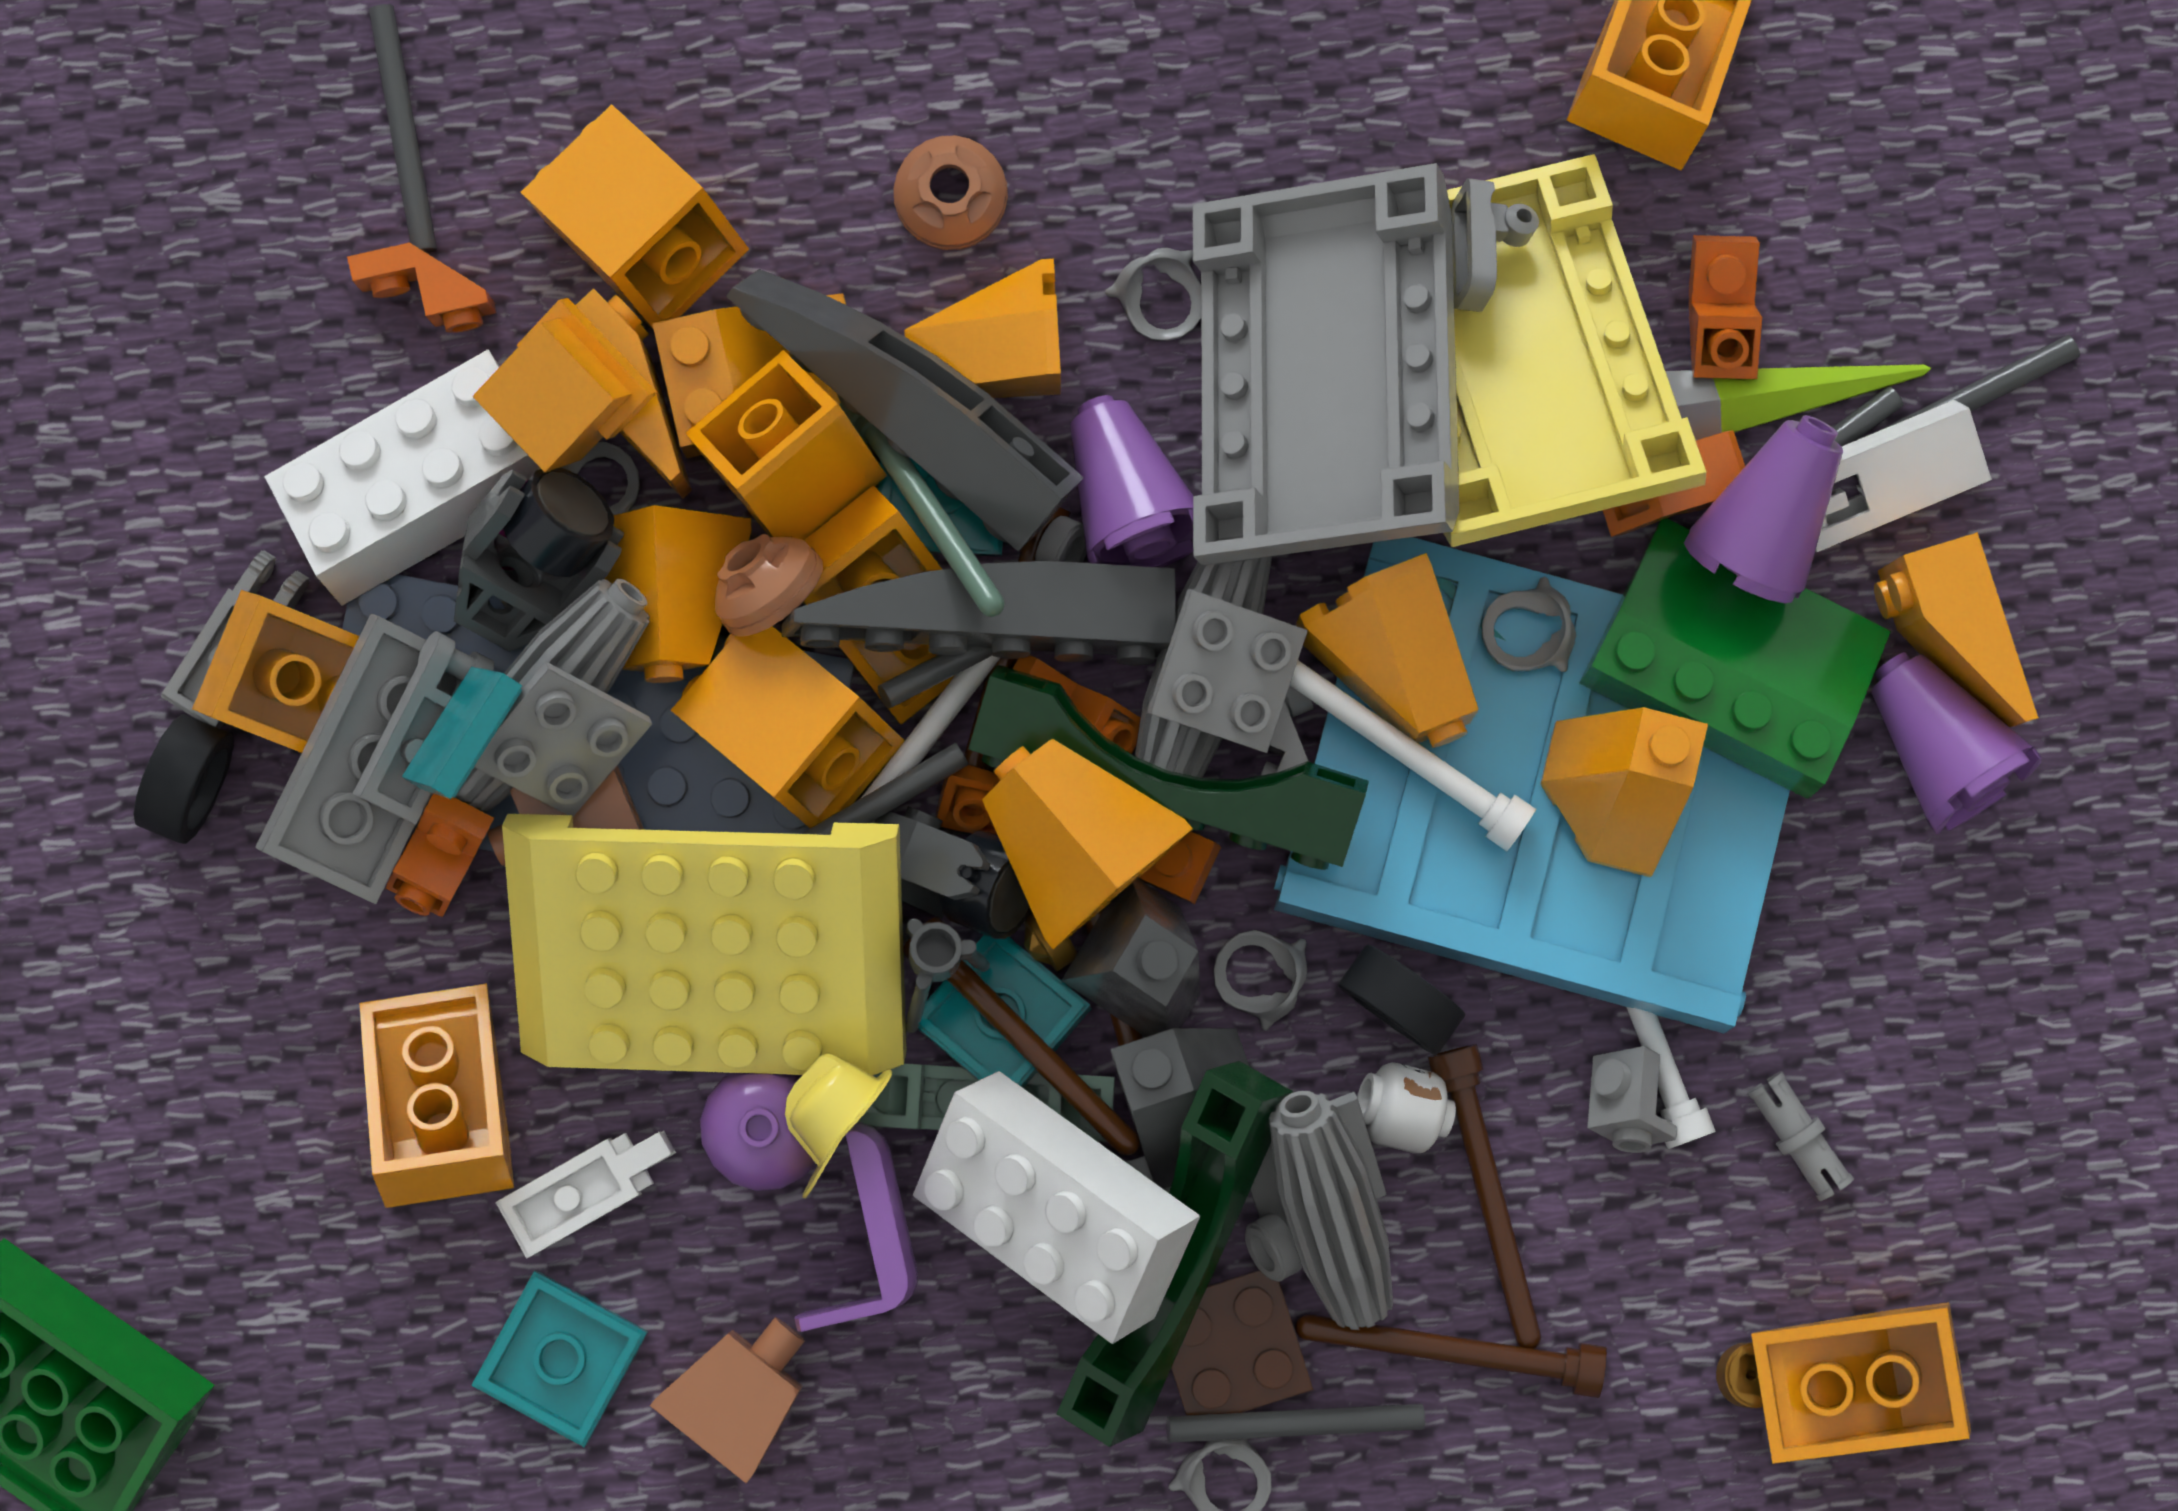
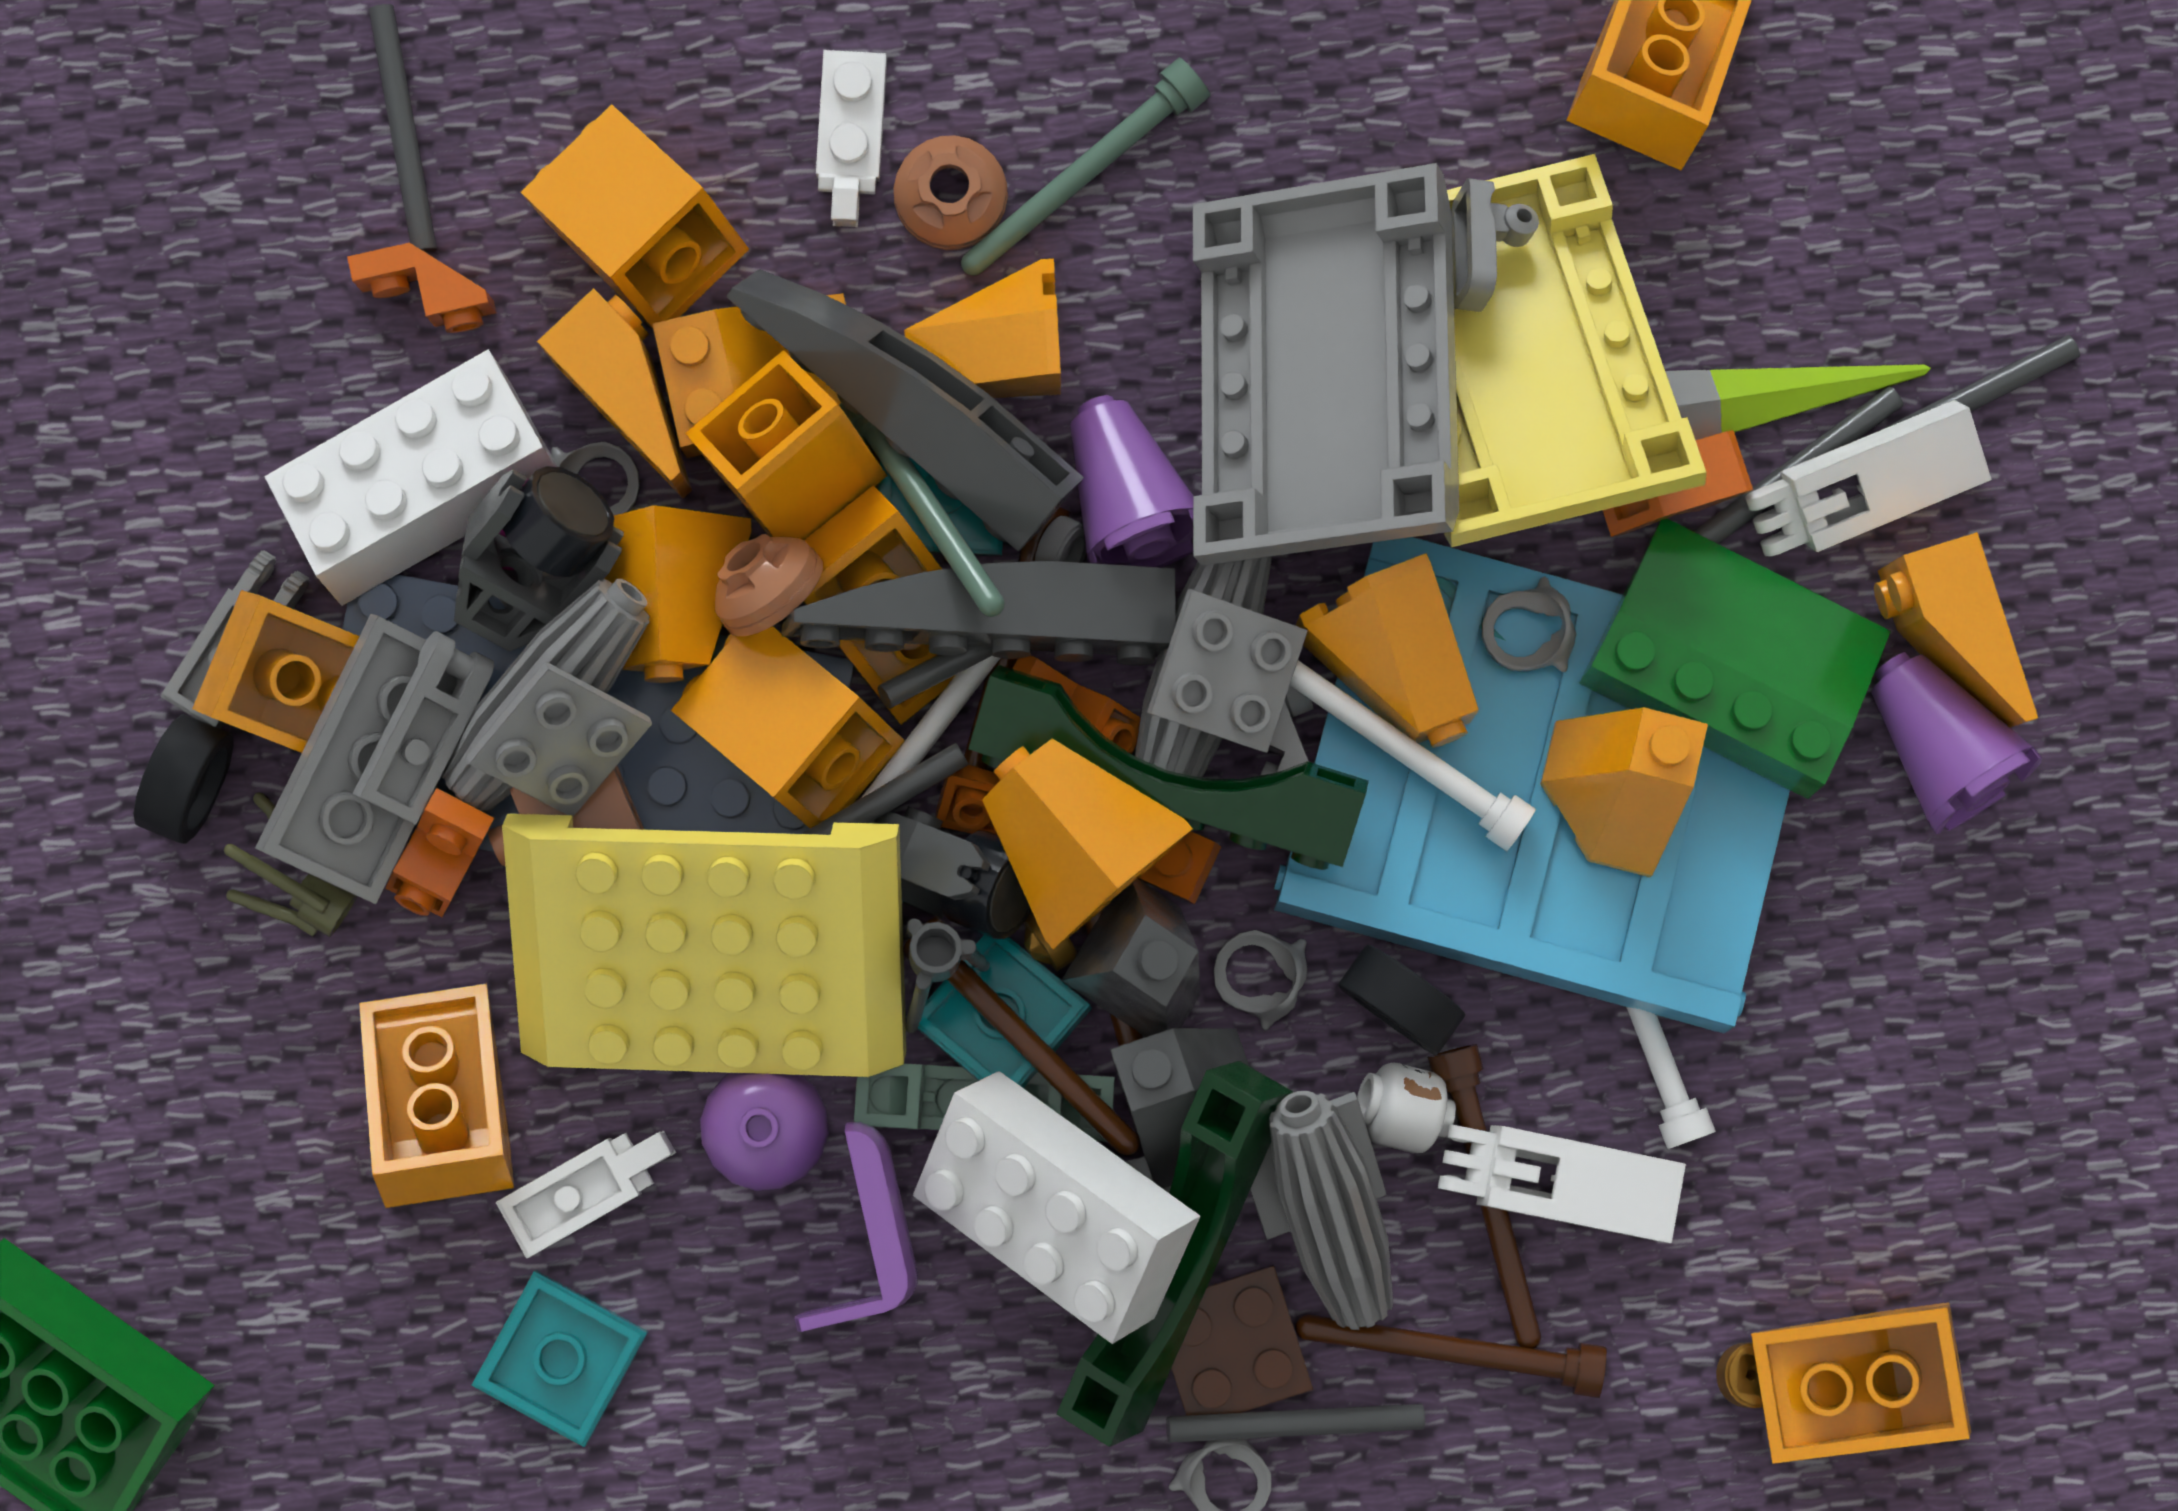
teal tile [402,666,522,799] -> none
light orange plate [472,298,657,472] -> none
nougat torso [650,1317,805,1483] -> none
light yellow piece [785,1054,892,1199] -> none
light grey piece [1105,248,1201,342] -> none
light grey tile [1245,1213,1302,1282] -> none
light grey bracket [1587,1046,1677,1153] -> none
medium lavender cone [1684,415,1843,604] -> none
orange slope [1689,235,1762,379] -> none
light grey pin [1747,1071,1854,1201] -> none
none -> olive plant [224,792,358,937]
none -> white hinge [816,50,887,227]
none -> sand green piece [961,57,1211,276]
none -> white hinge [1438,1125,1686,1243]

